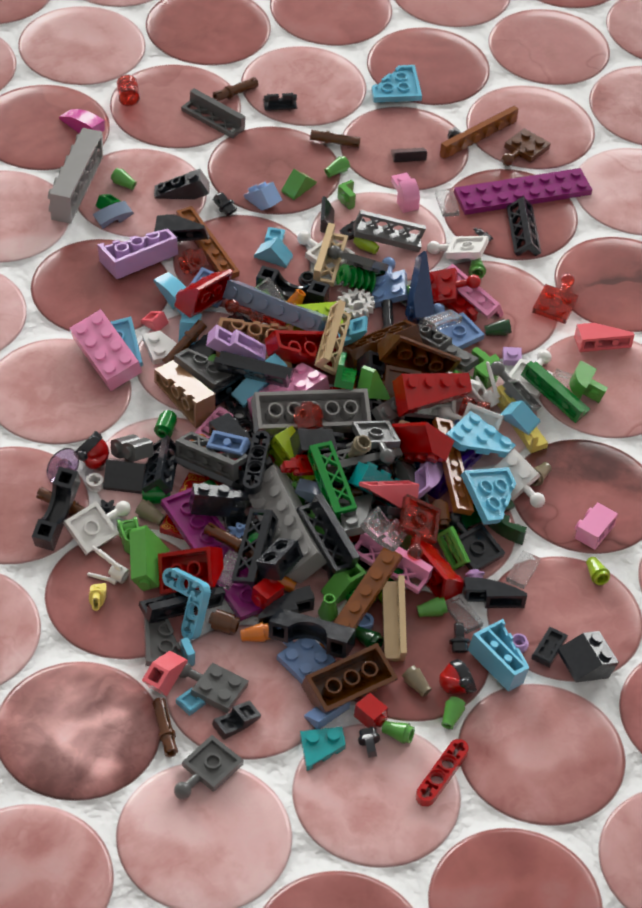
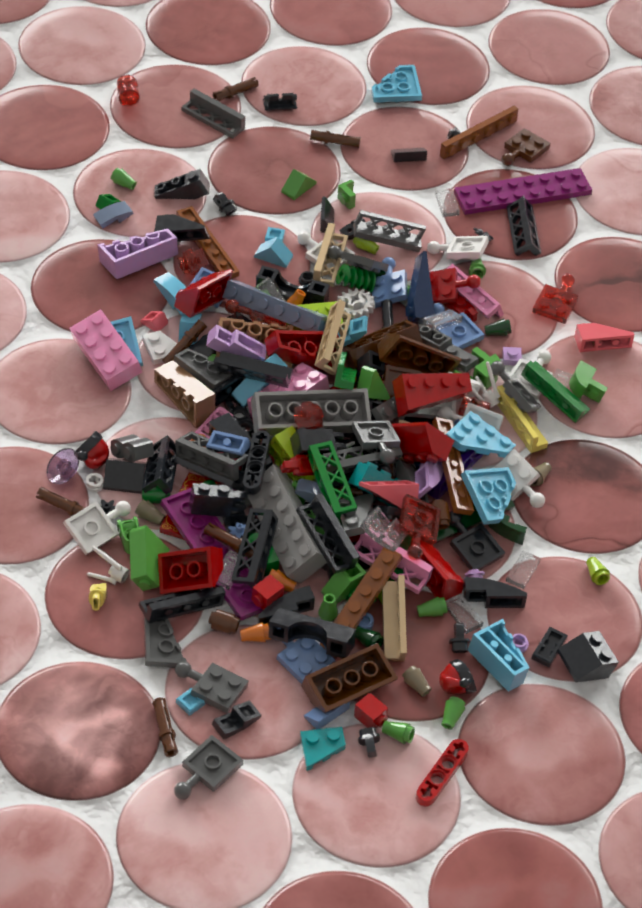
black arch [32,466,81,551] -> none
light grey brick [48,128,103,224] -> none
dark pink slope [59,109,105,134] -> none
coral slope [142,651,188,697] -> none
green brick [154,410,177,438] -> none
medium azure beam [162,568,211,640] -> none
medium azure tile [180,638,195,666] -> none
light blue slope [243,182,282,210] -> none
black brick [256,538,303,581] -> none
bright green cone [324,156,350,178] -> none
dark tan cone [348,435,371,458] -> none
bright pink brick [391,173,420,213] -> none
bright green tile [435,526,471,571] -> none
medium azure slope [500,401,540,435] -> none
bright pink brick [575,502,618,550] -> none

